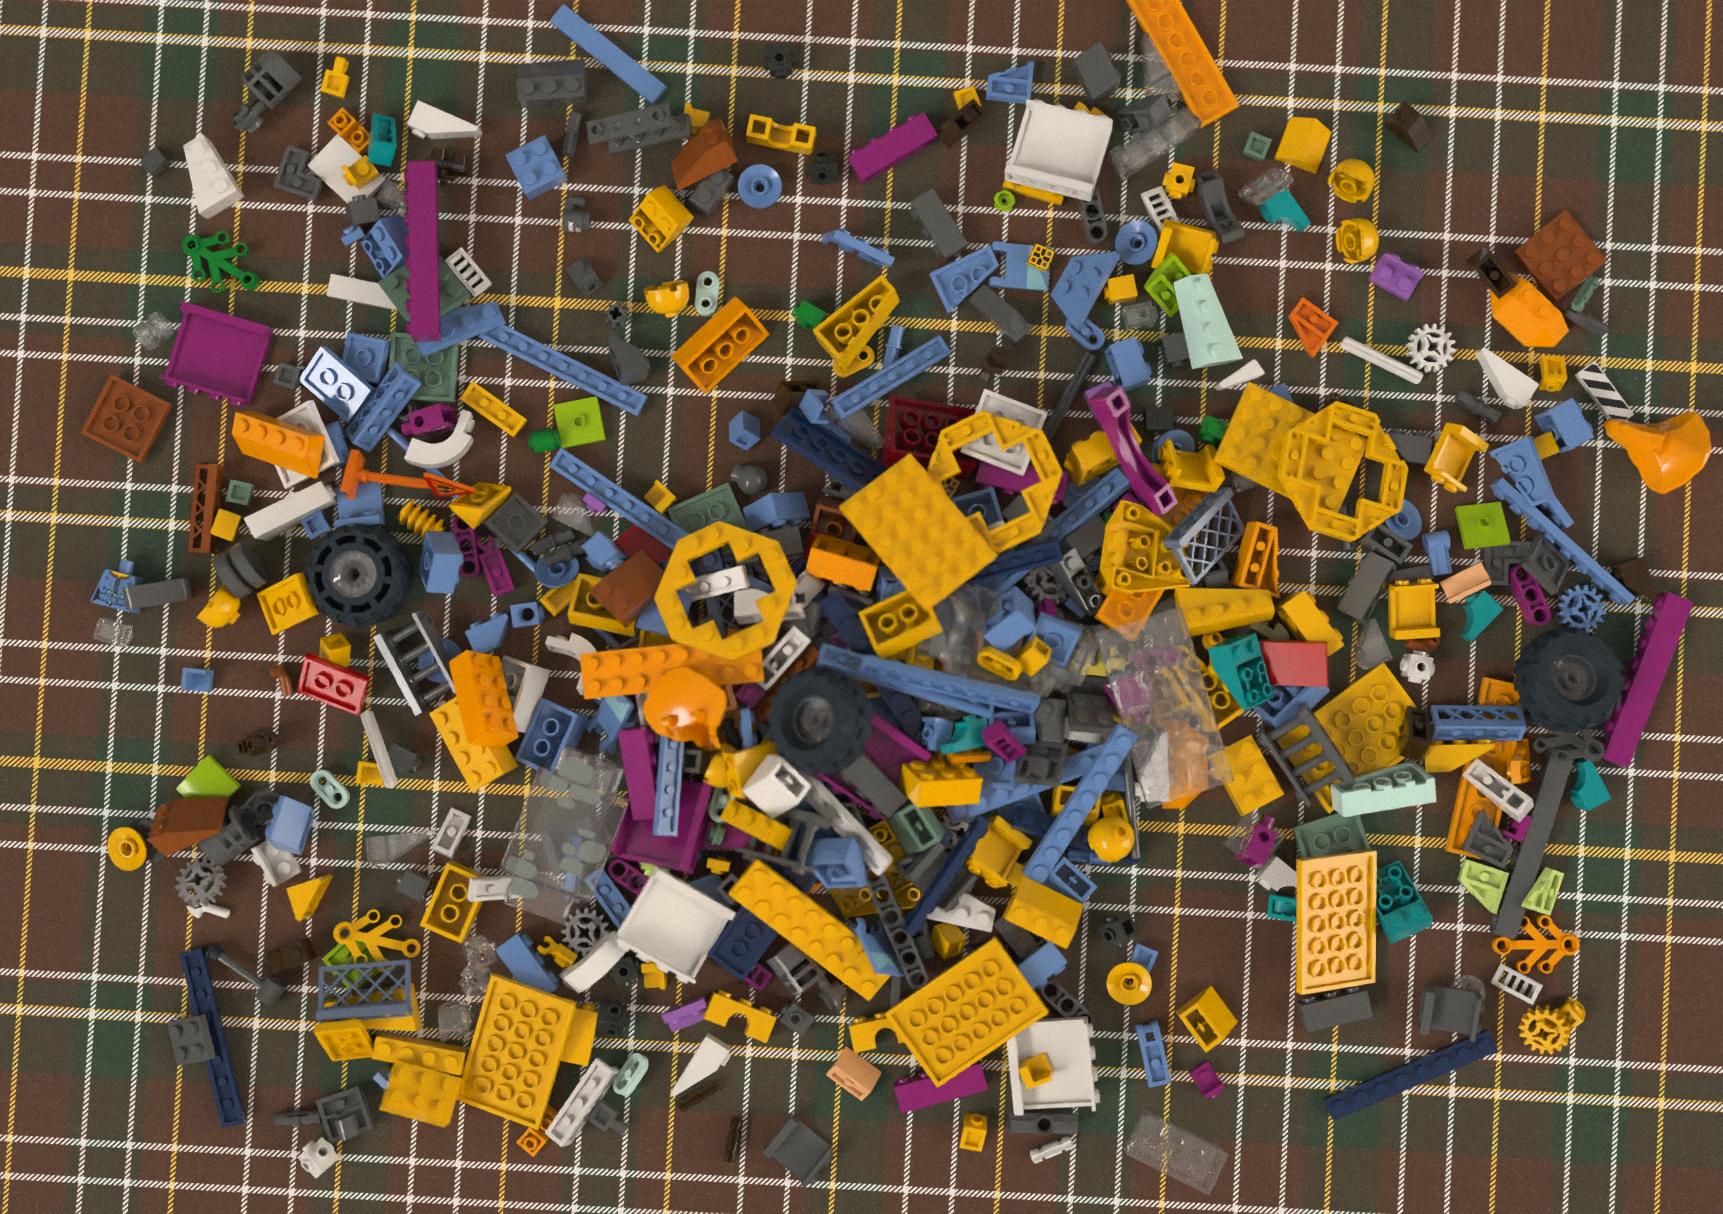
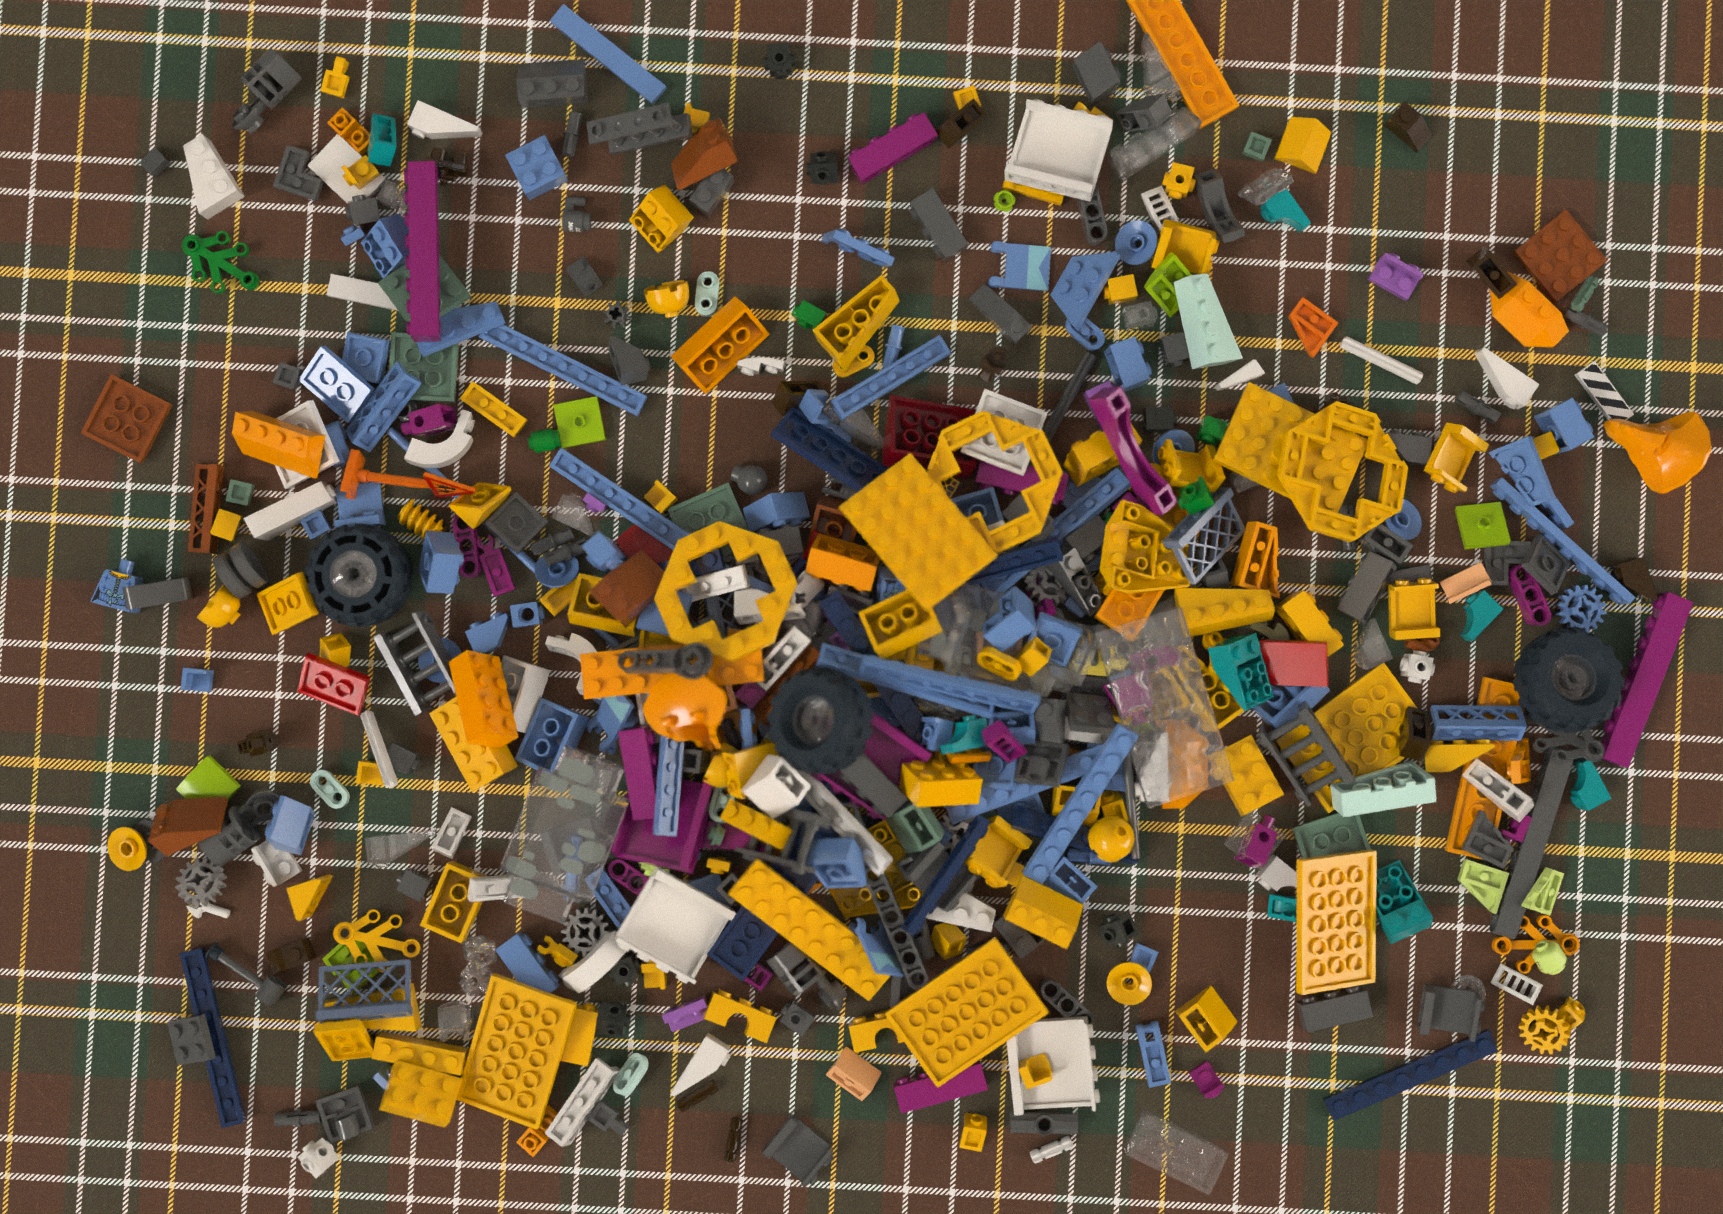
clear brick [92,617,133,647] -> none
clear wheel [131,310,176,352] -> none
magenta panel [159,301,274,407] -> none
dark orange arm [270,665,294,696] -> none
white slope [445,247,492,298] -> none
medium blue panel [729,410,761,451] -> none
medium blue dish [738,164,782,209] -> none
yellow arch [746,114,816,155] -> none
medium blue wing [929,245,999,314] -> none
medium blue wing [986,61,1034,104] -> none
medium blue brick [1013,939,1067,990] -> none
tile [1026,243,1056,273] -> none
yellow cylinder [1328,159,1375,203] -> none
yellow cylinder [1336,218,1379,264] -> none
white gear [1405,324,1456,373] -> none
medium blue piece [1422,530,1452,576] -> none
yellow bracket [1538,355,1567,392] -> none
none -> dark grey beam [618,643,713,680]
none -> white slope [737,357,786,376]
none -> green brick [1176,476,1215,516]
none -> yellowish green head [1532,940,1567,975]

